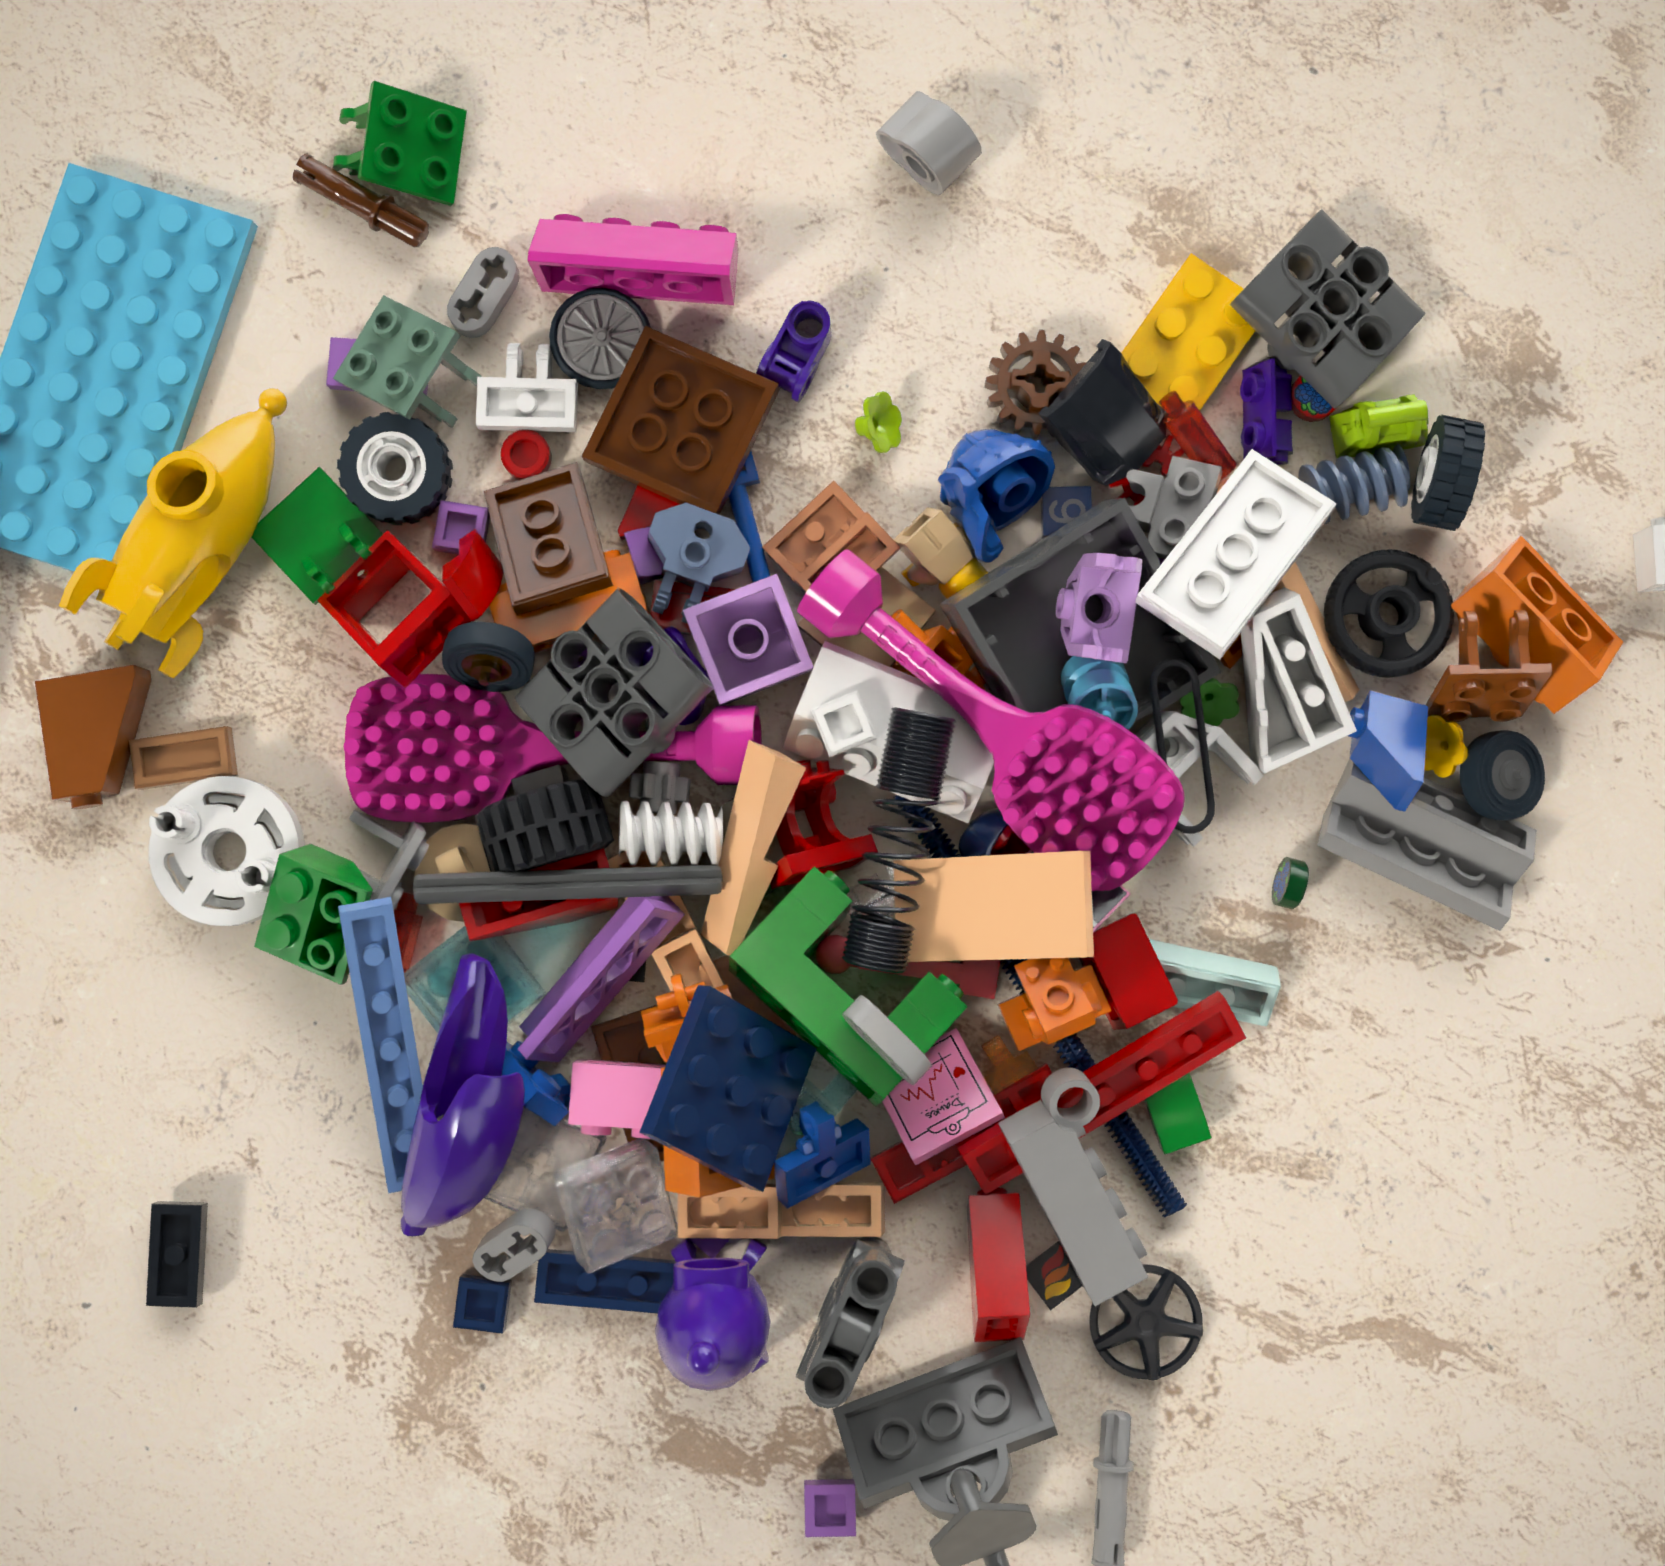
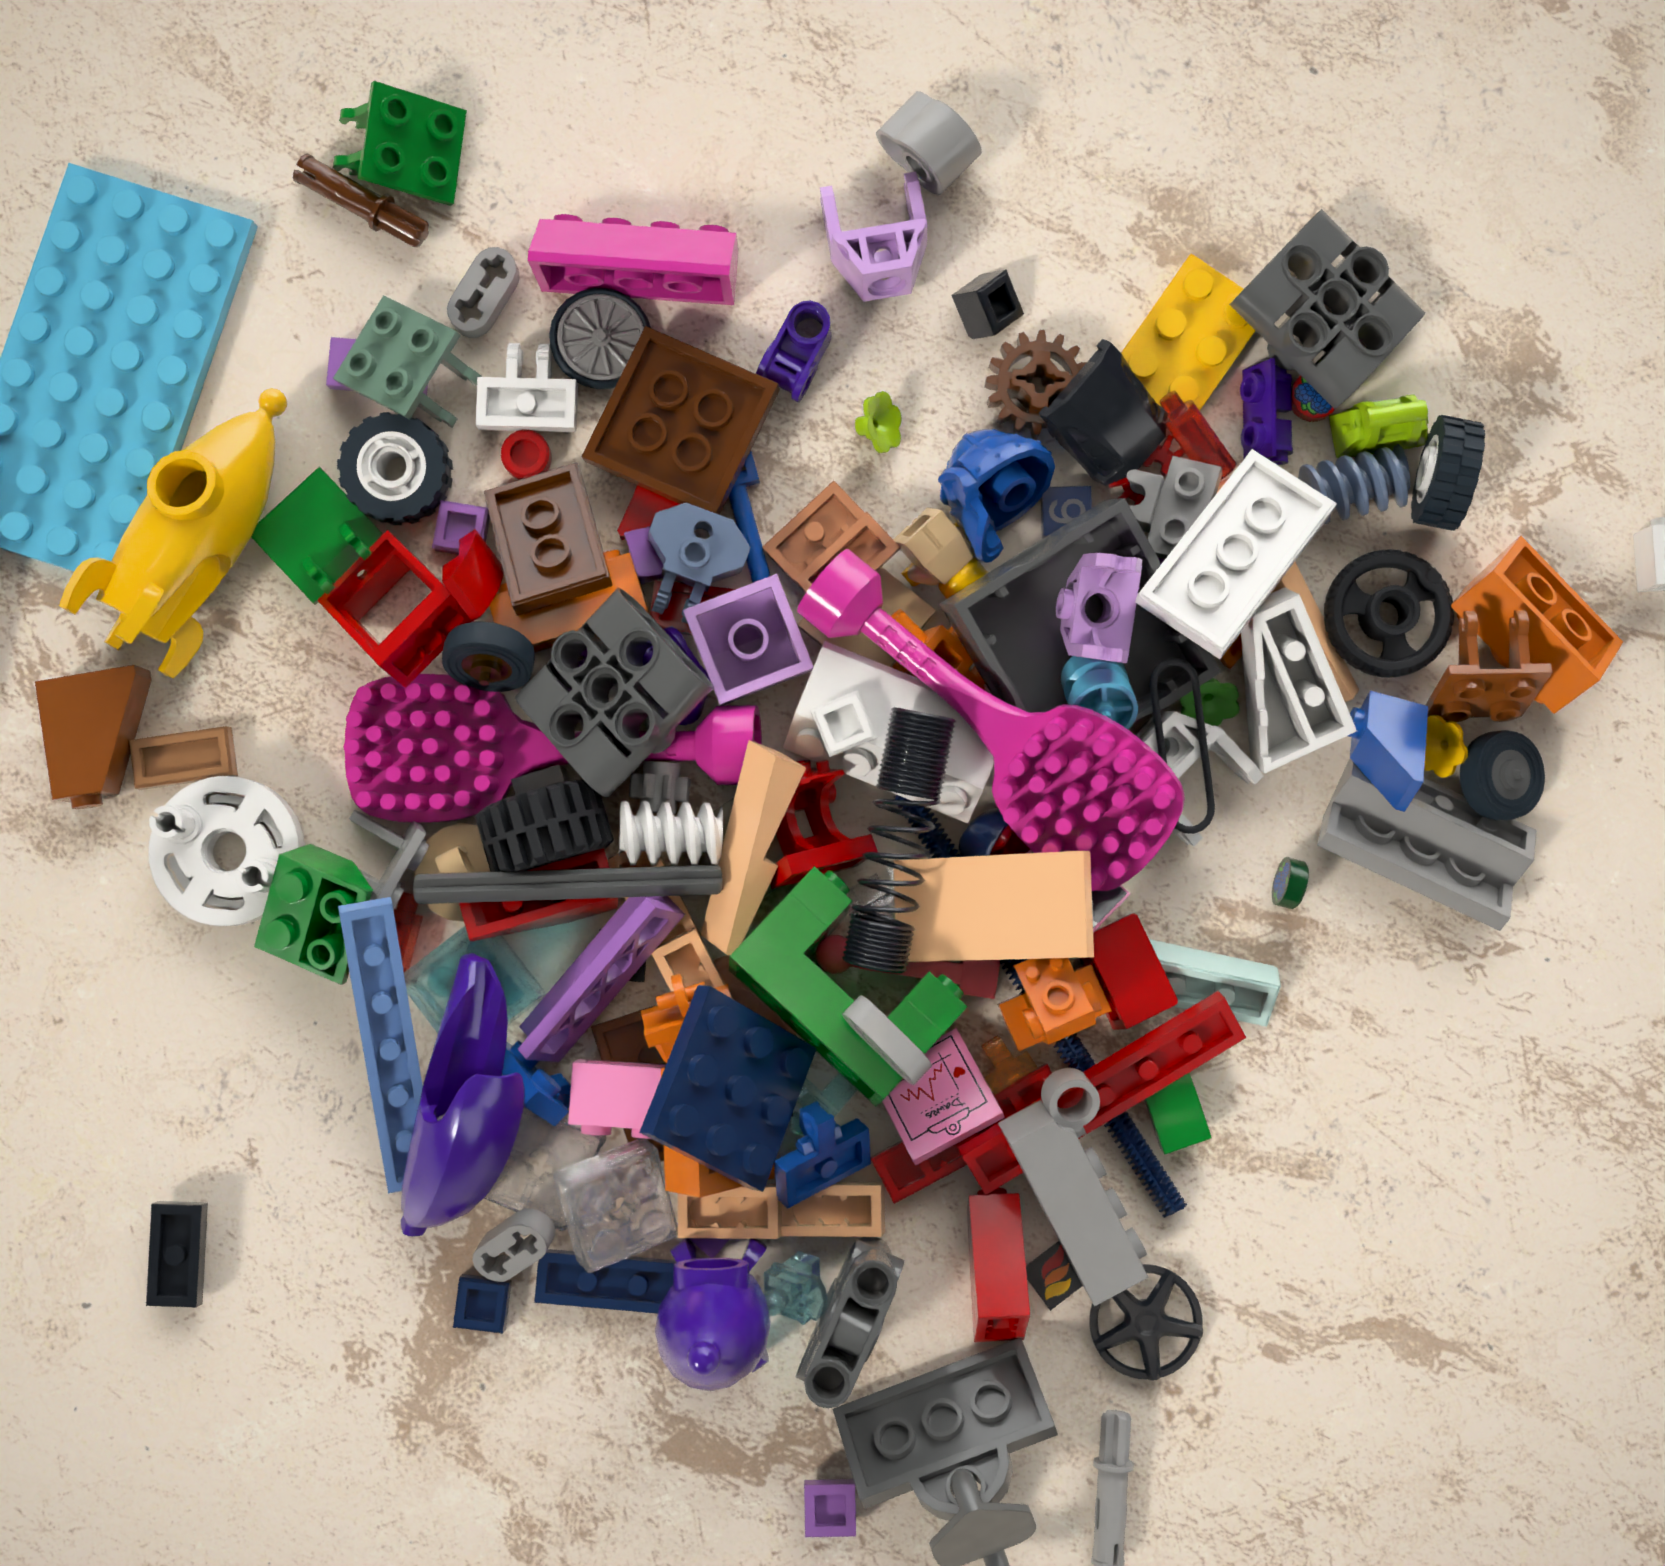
none -> clear light blue piece [764,1251,828,1325]
none -> lavender piece [820,172,927,302]
none -> black slope [951,269,1024,339]

